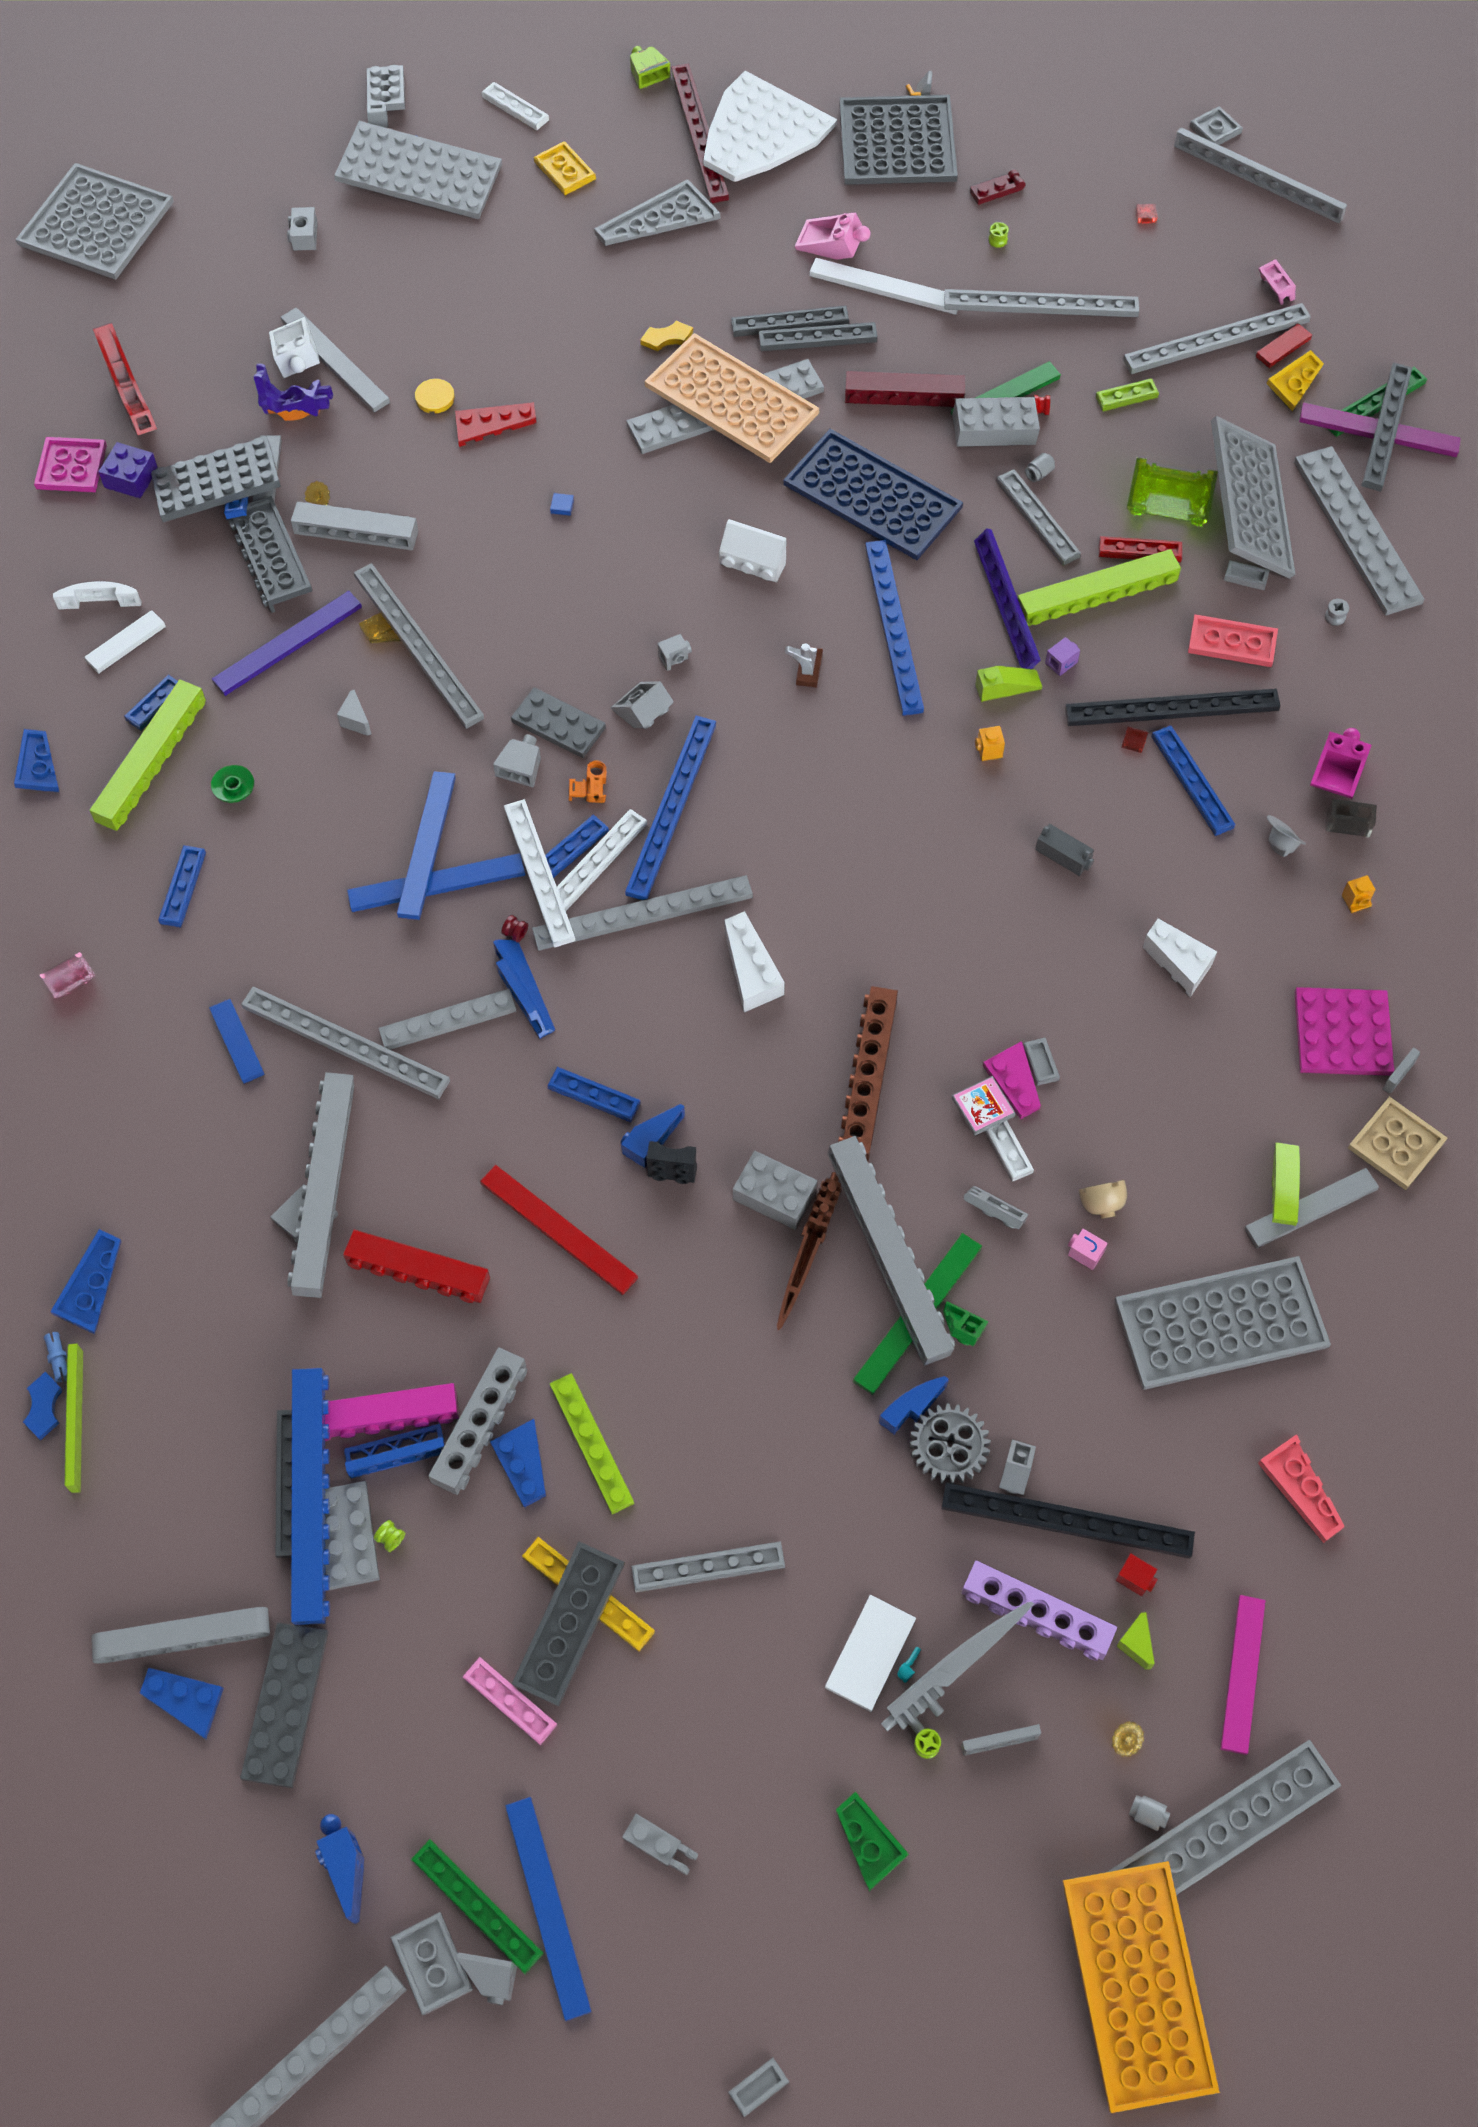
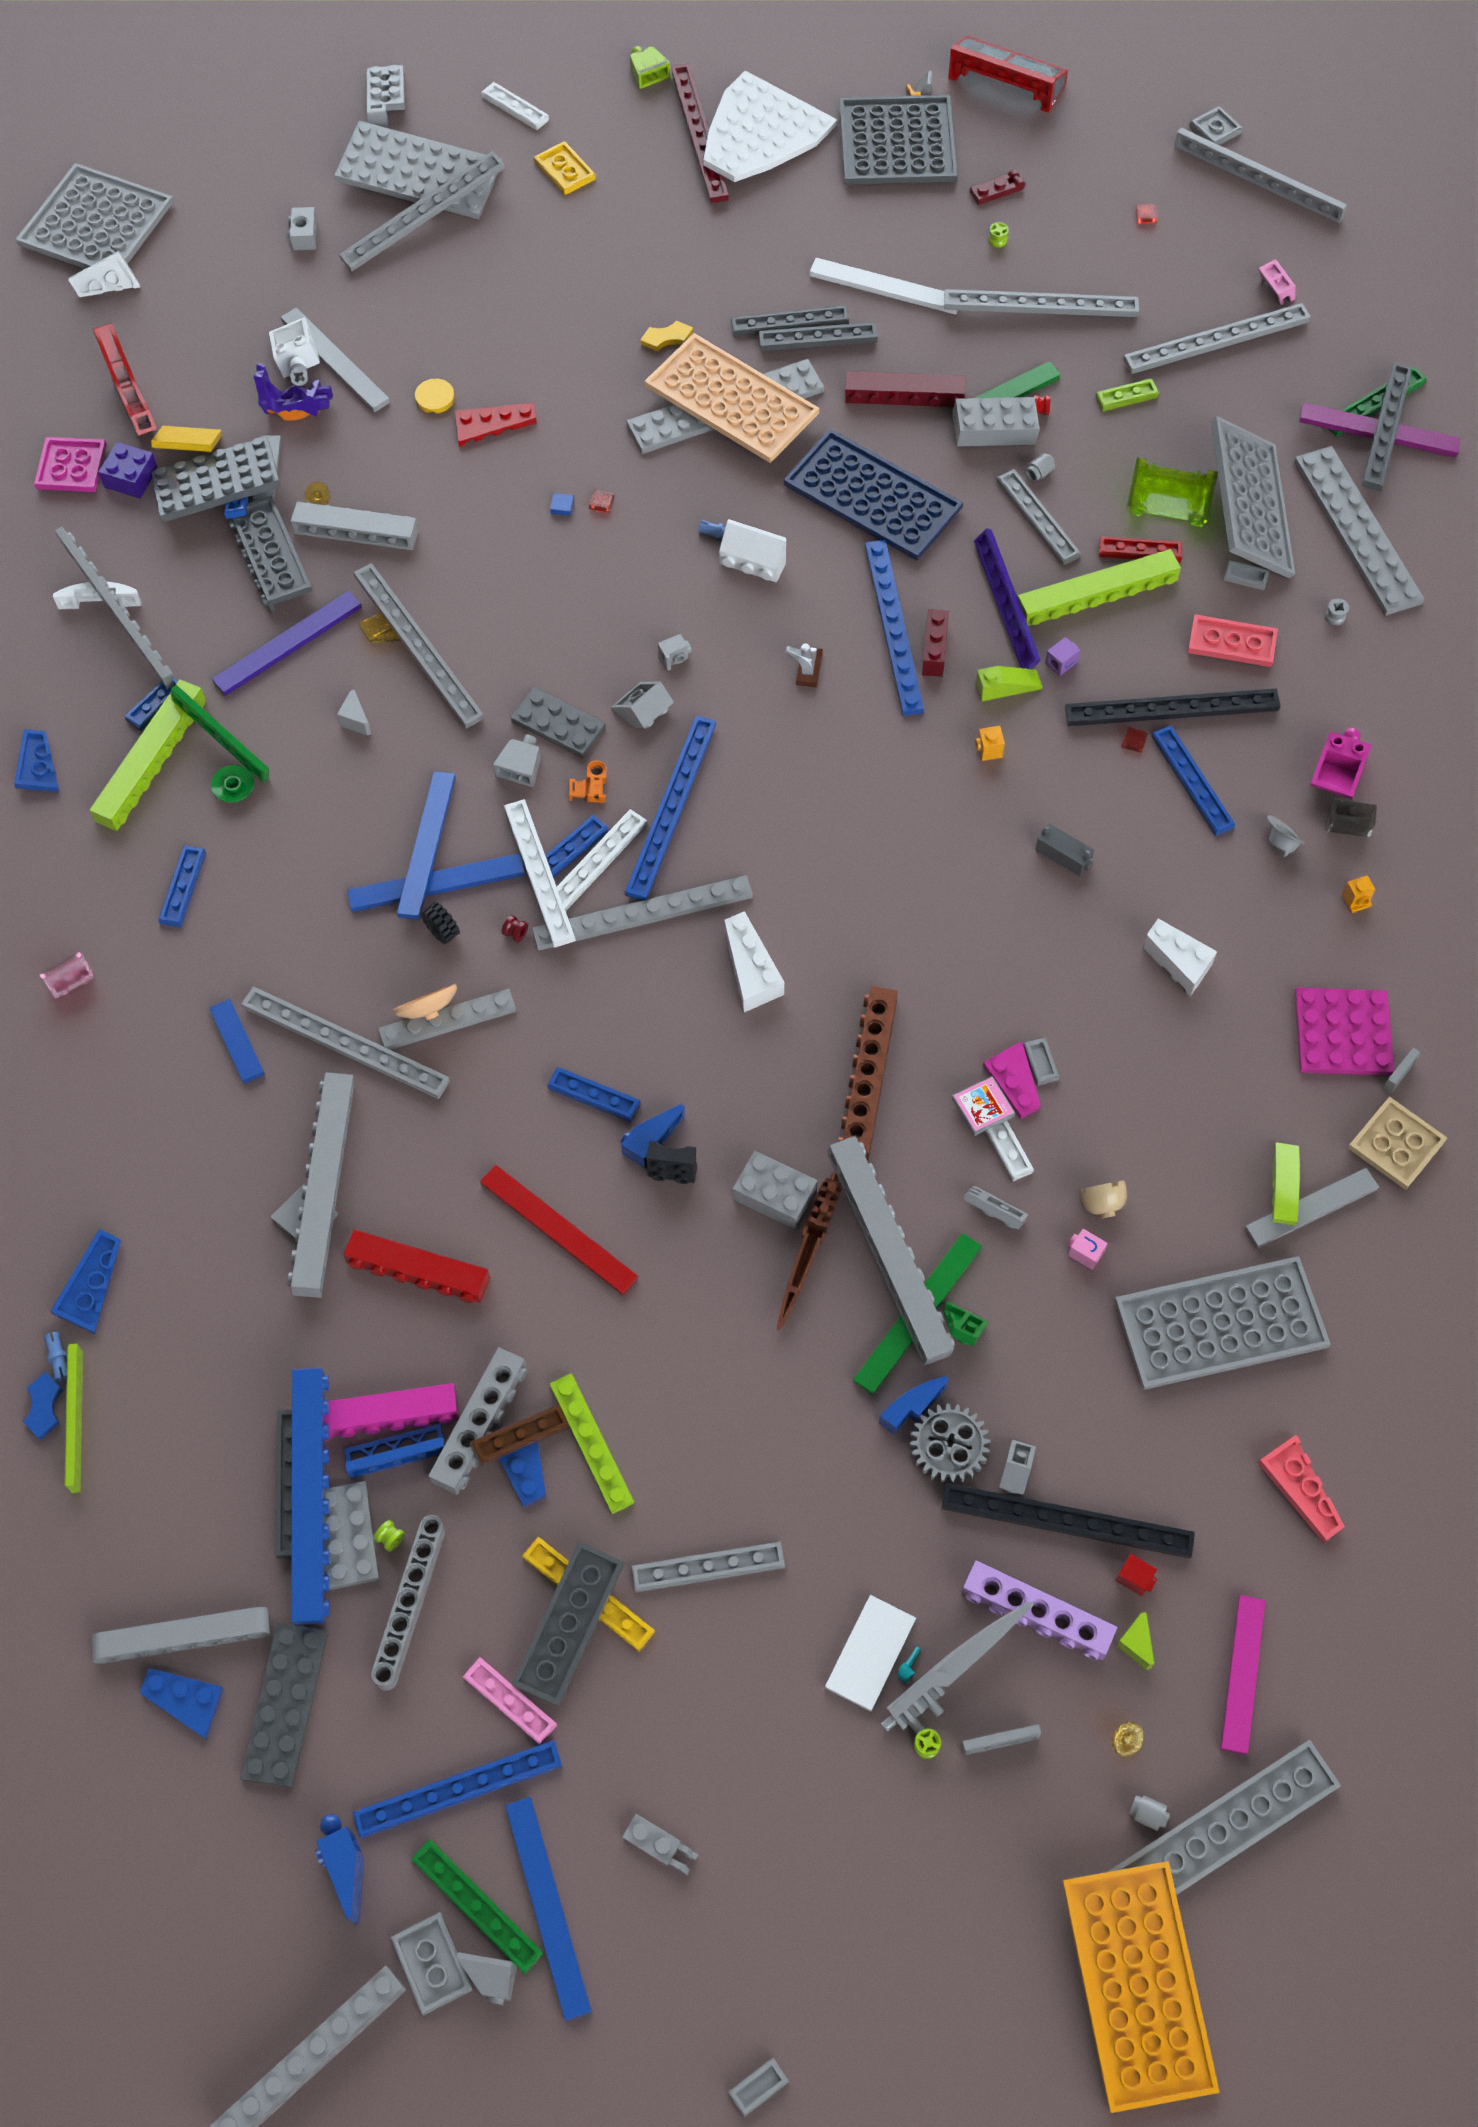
white tile [85,610,166,674] -> none
blue wedge [493,940,555,1039] -> none
light grey wing [594,179,721,246] -> none
bright pink slope [795,213,870,260] -> none
green wing [836,1791,909,1891] -> none
tile [1256,323,1312,368] -> none
yellow wing [1266,350,1324,411] -> none
none -> light grey plate [55,526,174,689]
none -> white wing [69,251,140,297]
none -> yellow tile [151,426,222,452]
none -> green tile [171,685,269,783]
none -> light grey bush [289,363,308,386]
none -> light grey plate [339,151,505,272]
none -> blue tile [353,1740,562,1839]
none -> light grey beam [371,1515,445,1691]
none -> light nougat dish [392,984,457,1021]
none -> black tyre [420,902,460,945]
none -> reddish brown tile [469,1405,569,1466]
none -> clear red tile [589,489,614,513]
none -> medium blue pin [698,520,726,540]
none -> dark red brick [922,609,949,677]
none -> red windscreen [948,36,1068,113]

